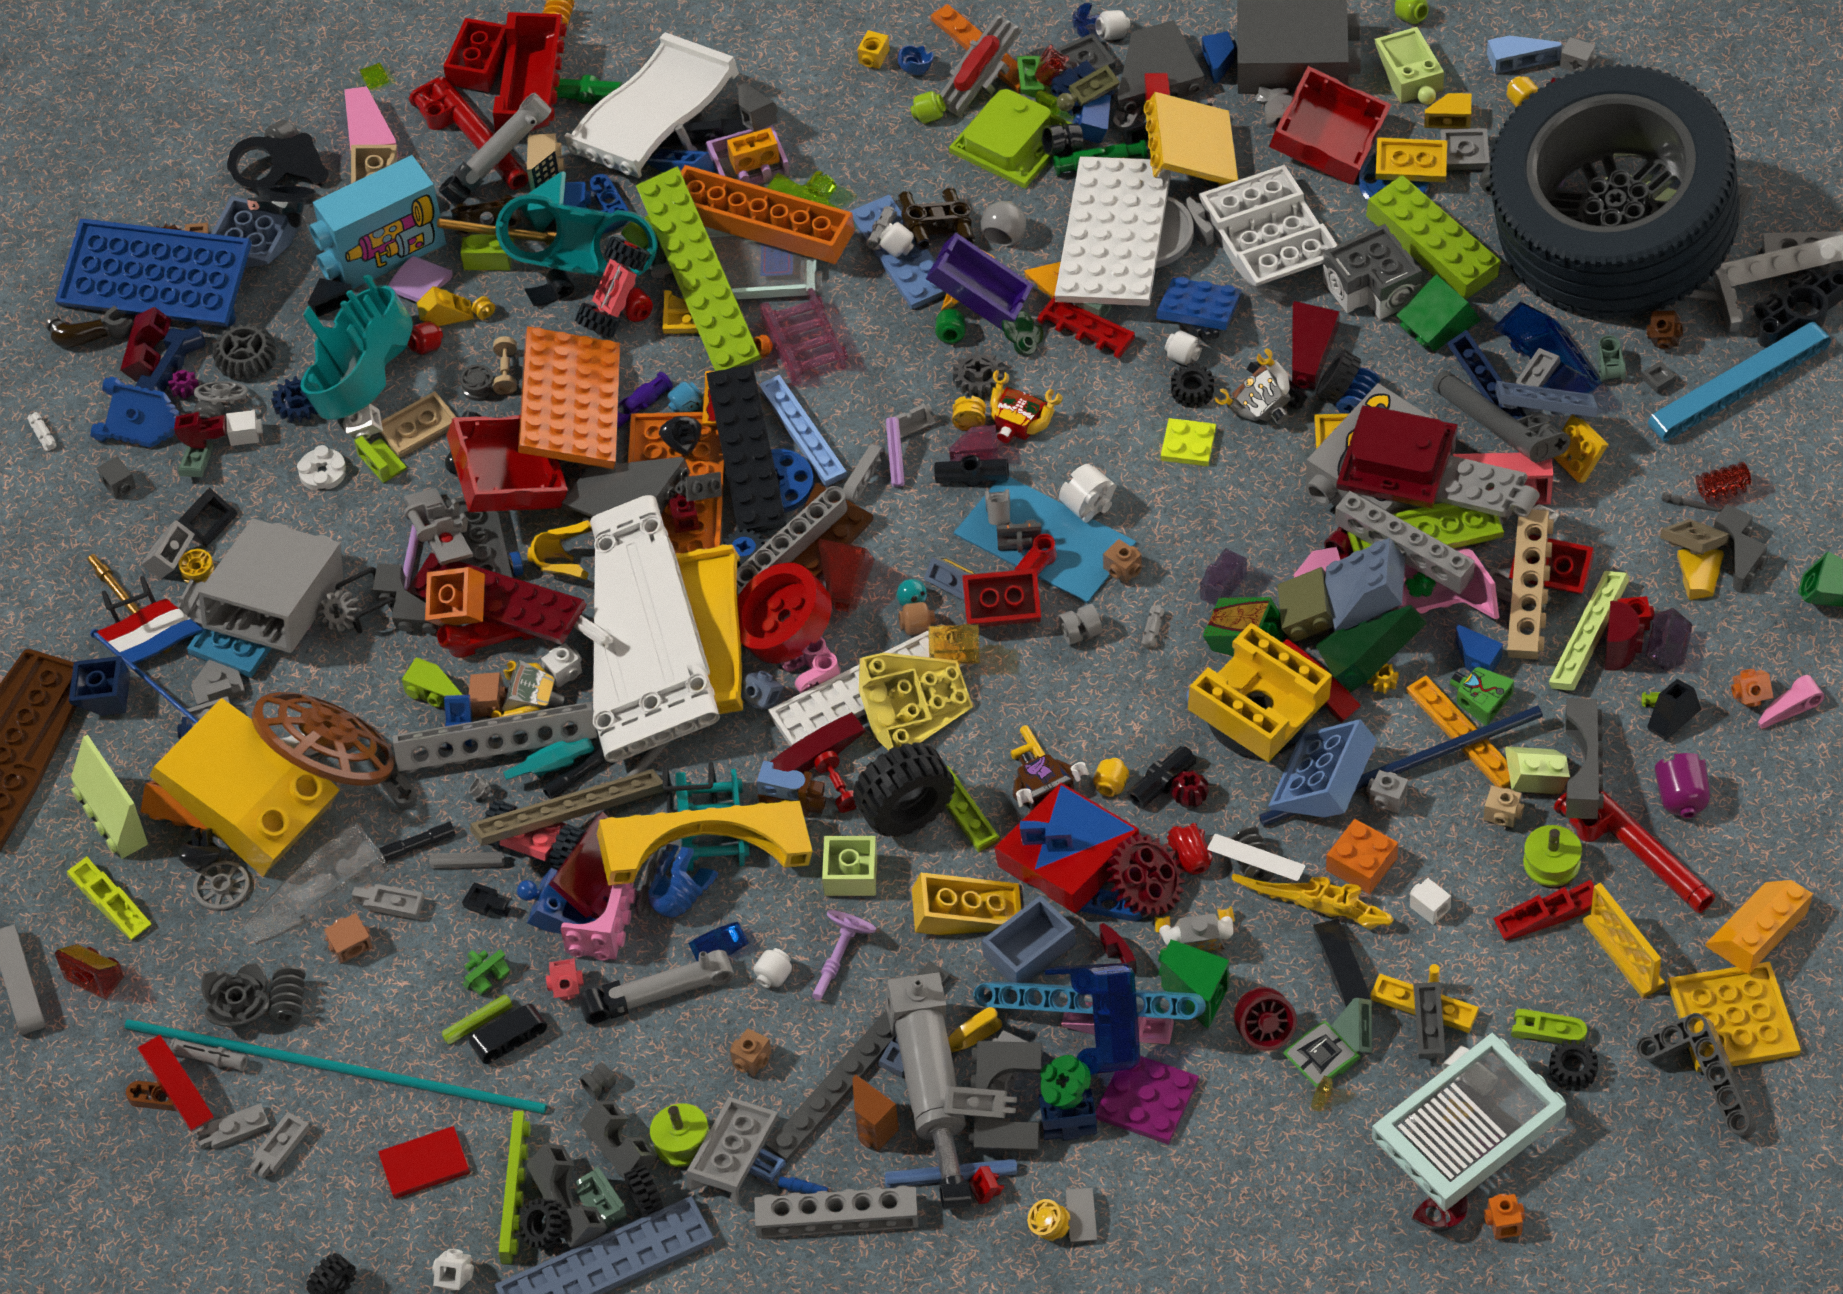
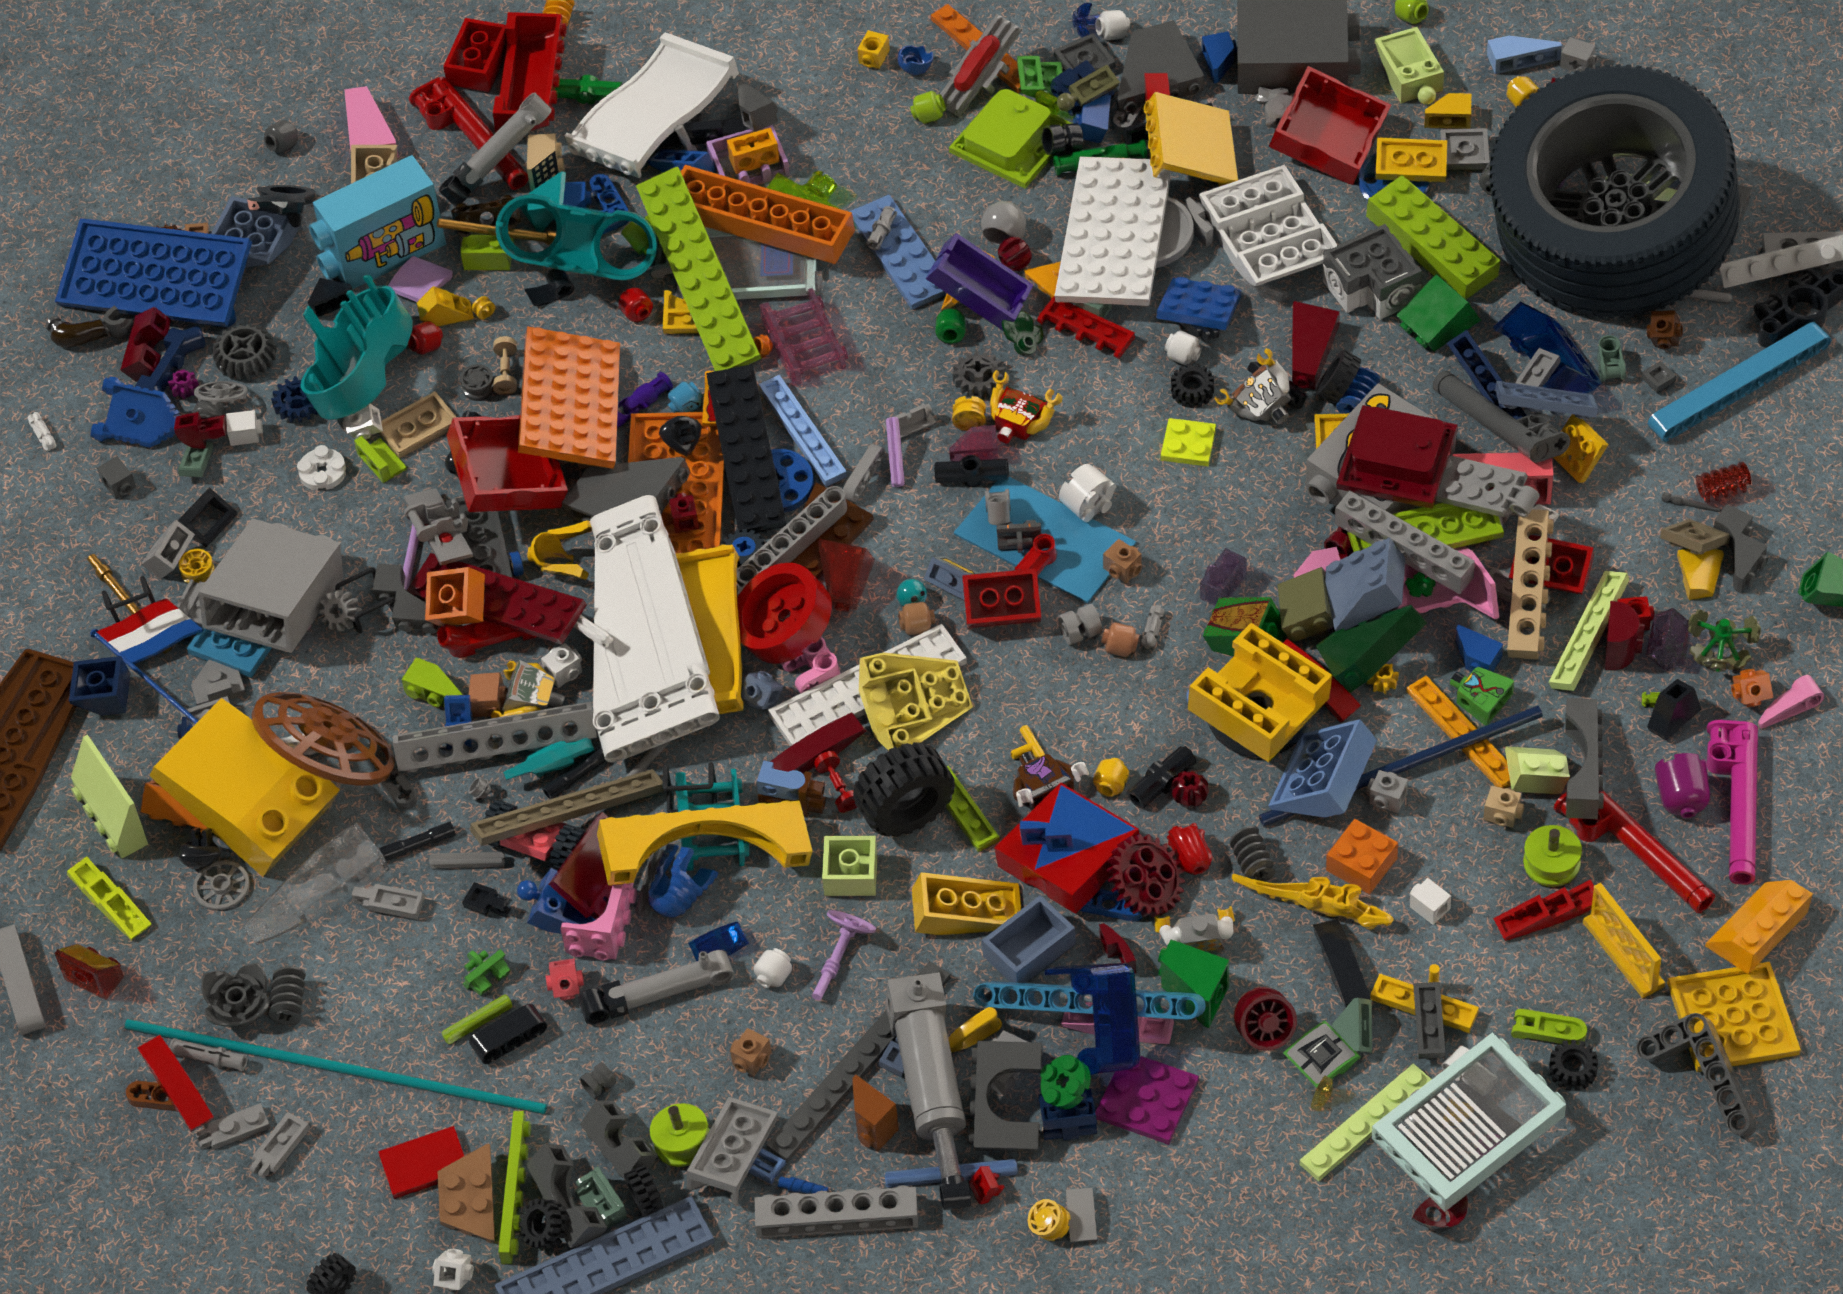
black animal [227,132,329,193] -> none
nougat head [324,913,373,964] -> none
clear neon green tile [359,63,389,90] -> none
plate [574,236,650,338] -> none
dark grey hinge [675,472,722,501] -> none
white head [879,222,914,257] -> none
dark brown piece [898,187,976,250] -> none
clear yellow brick [929,624,980,664] -> none
light grey hinge [944,1086,1017,1118] -> none
clear red piece [1035,44,1069,86] -> none
white sticker [1207,834,1305,881] -> none
orange brick [1484,1194,1525,1240] -> none
light grey hinge [1714,268,1743,333] -> none
none -> medium nougat wing [438,1144,495,1243]
none -> dark red piece [997,237,1032,271]
none -> nougat head [1101,622,1139,657]
none -> yellowish green plate [1299,1063,1432,1182]
none -> olive plant [1688,609,1761,672]
none -> dark pink piece [1706,720,1758,885]

